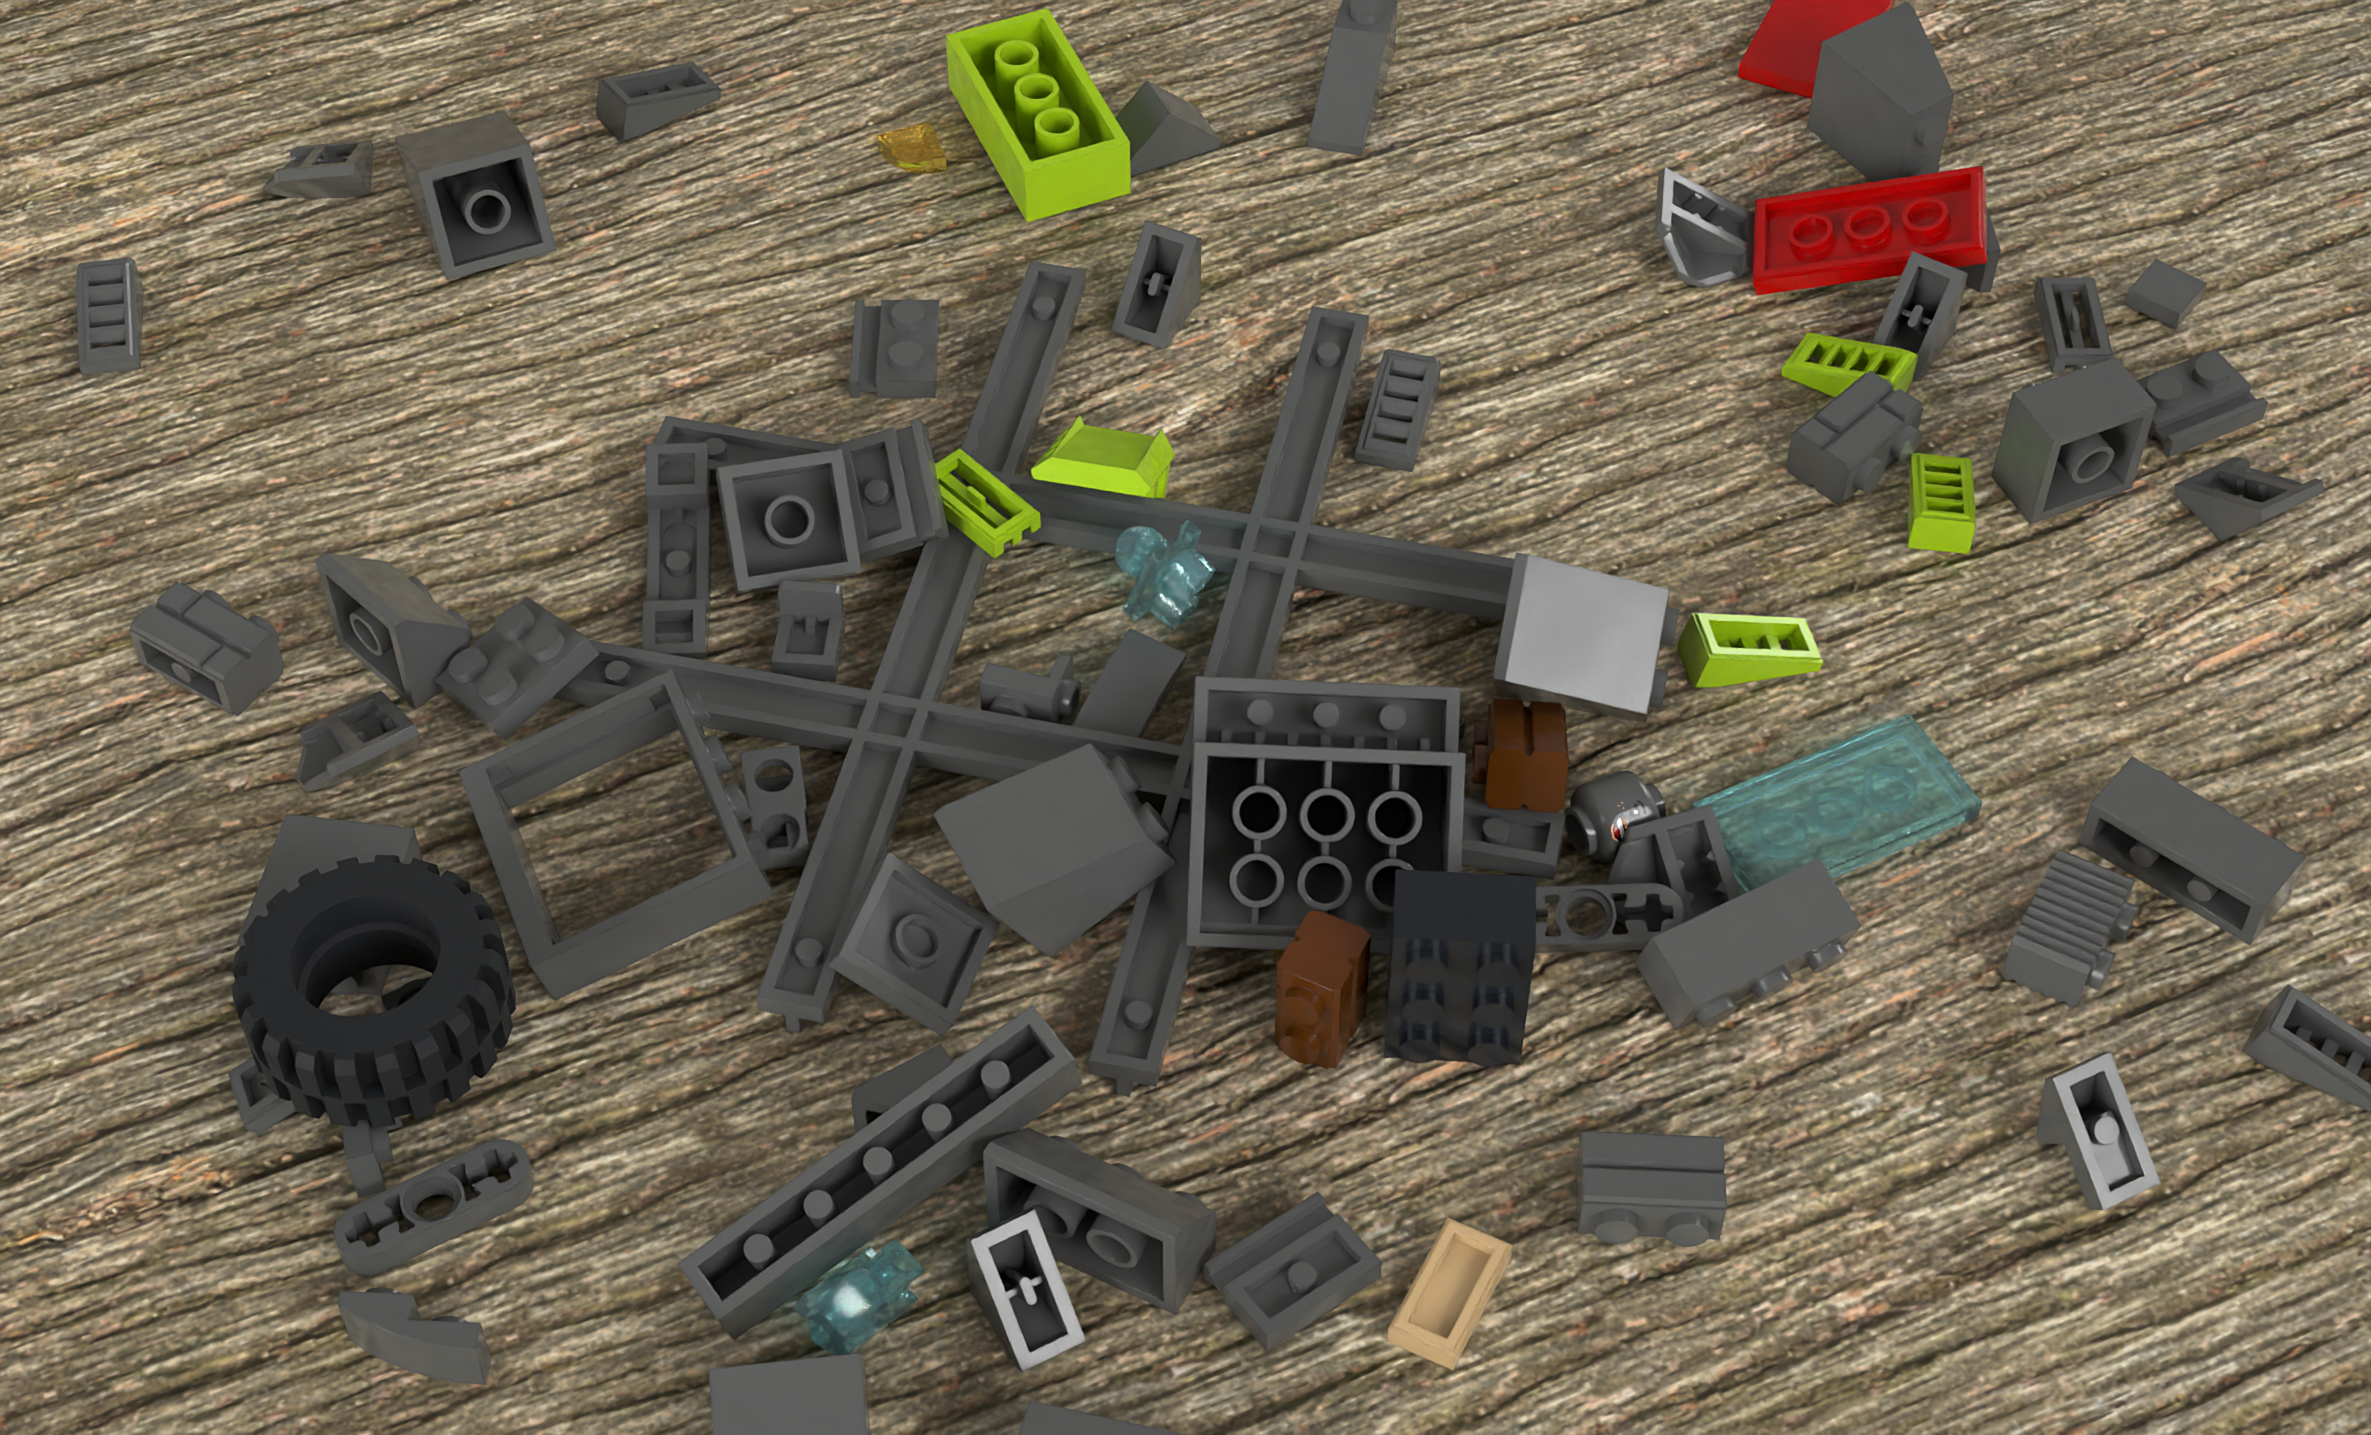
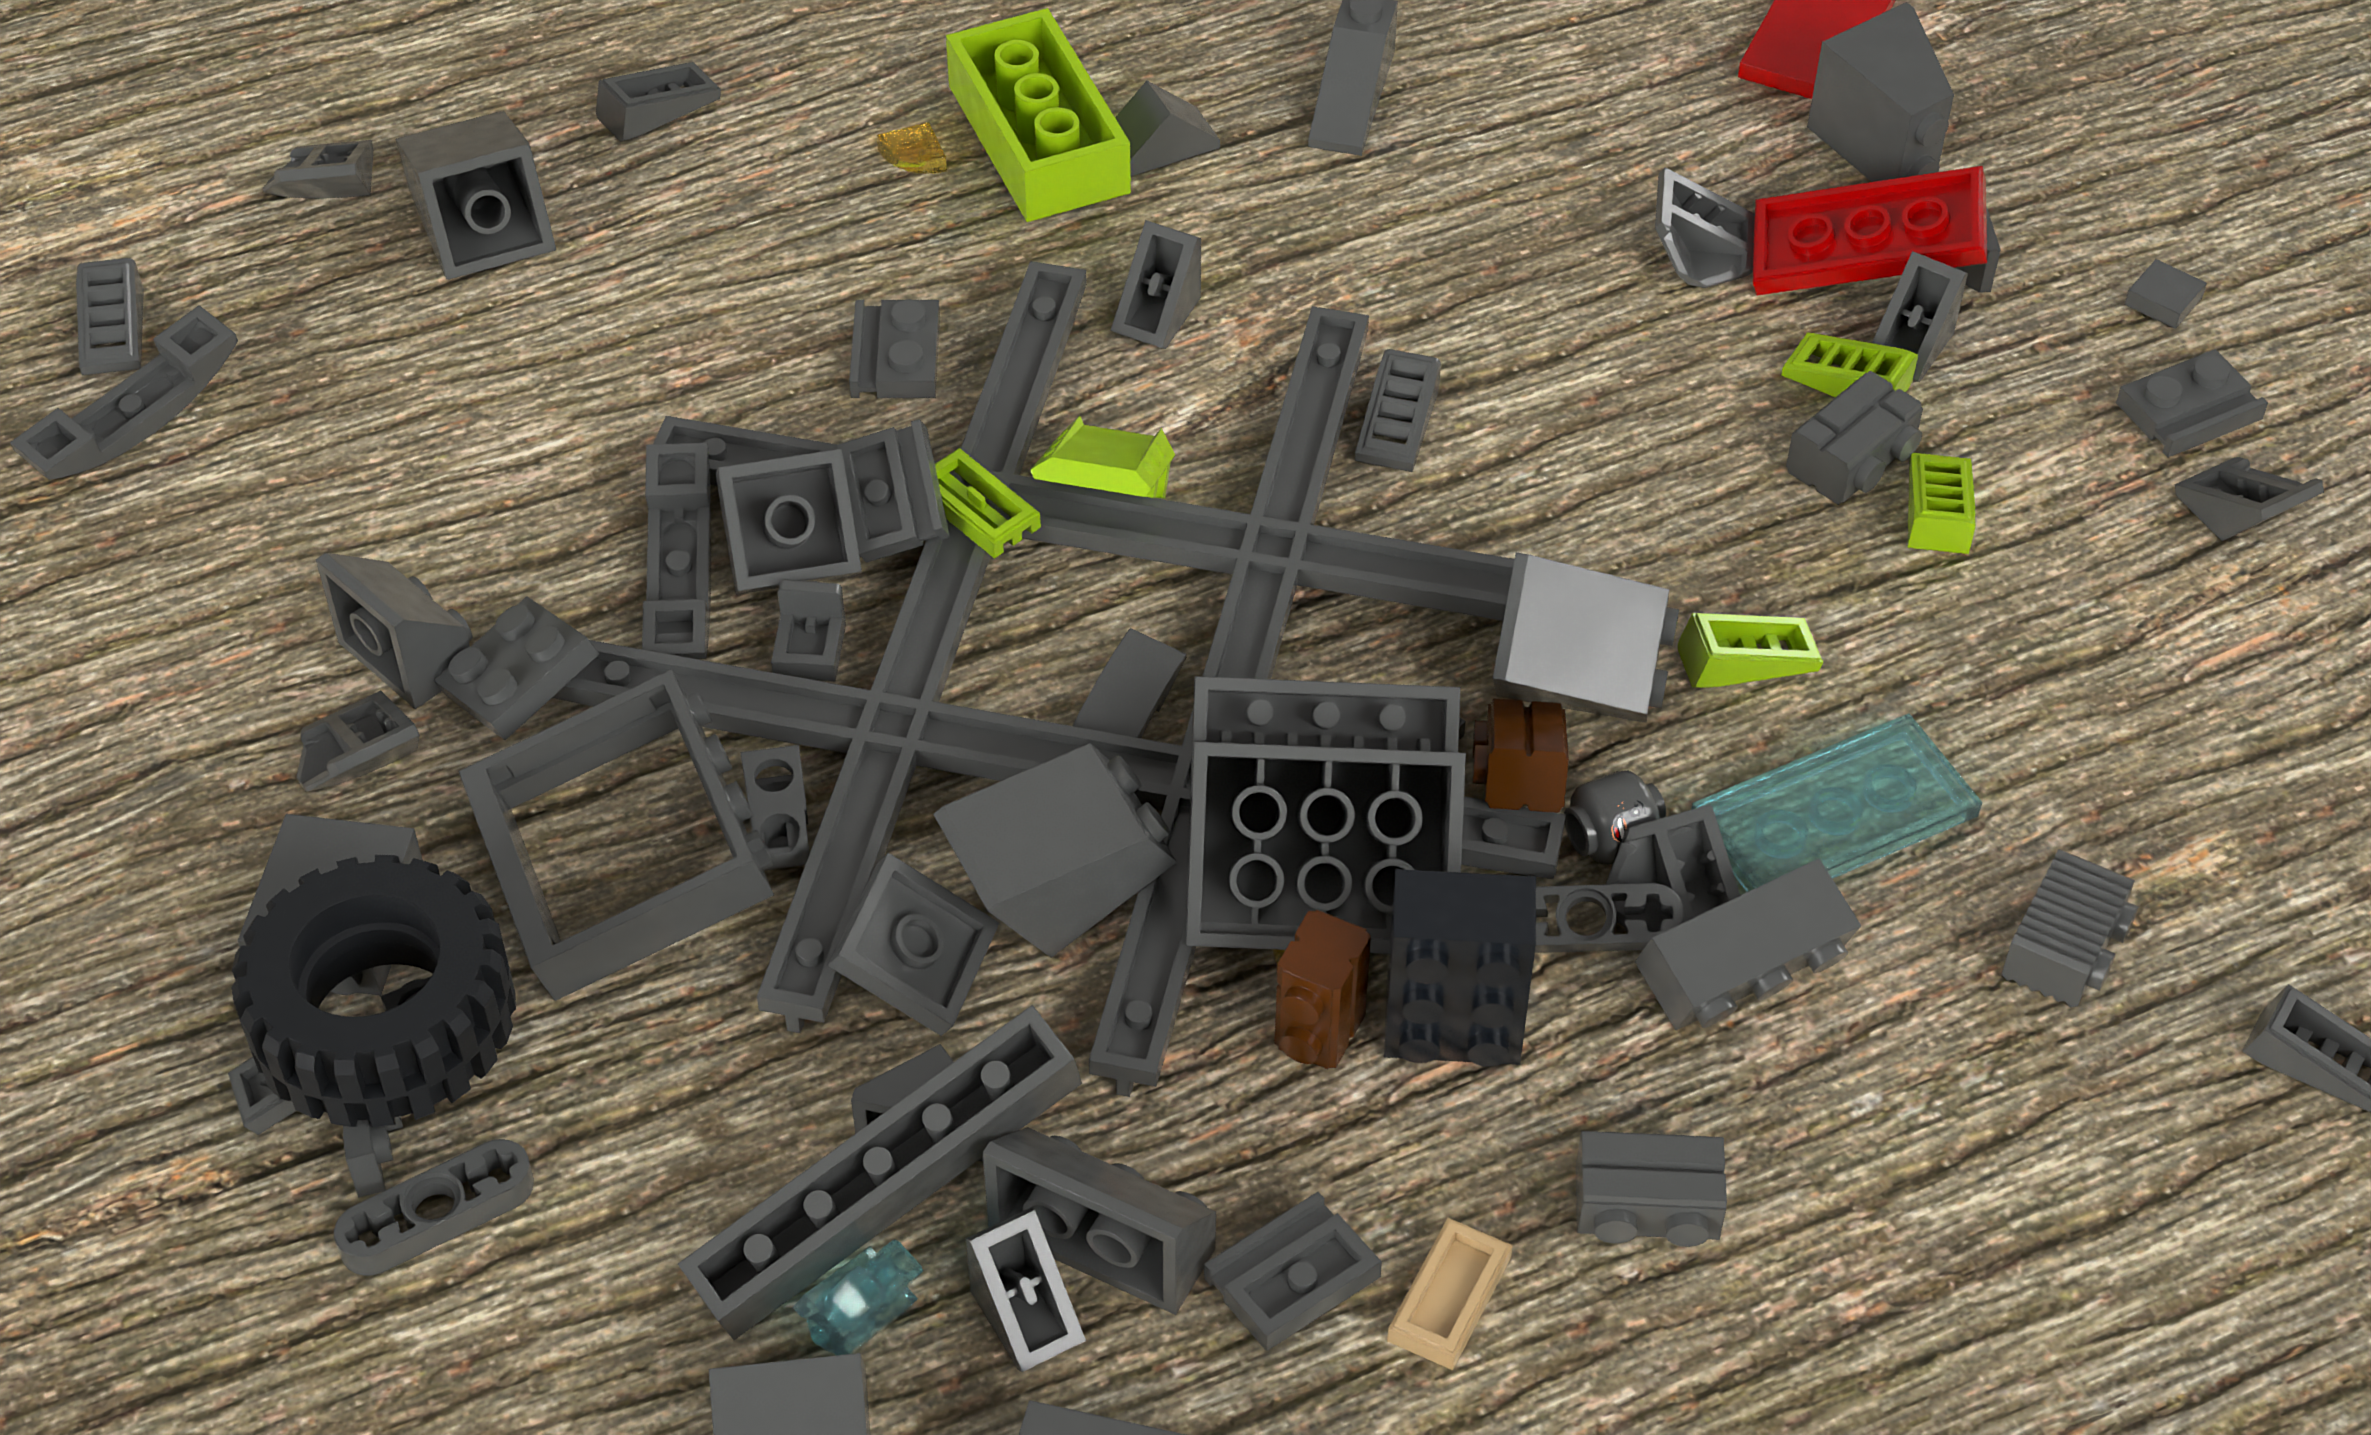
dark grey brick [129,582,285,716] -> none
dark grey slope [337,1287,491,1385] -> none
dark grey bracket [979,652,1081,724] -> none
clear light blue hips [1114,519,1215,630] -> none
dark grey brick [1991,357,2157,525] -> none
dark grey tile [2034,278,2114,373] -> none
slope [2036,1052,2161,1210] -> none
dark grey brick [2078,756,2306,945] -> none
none -> dark grey slope [10,305,238,480]

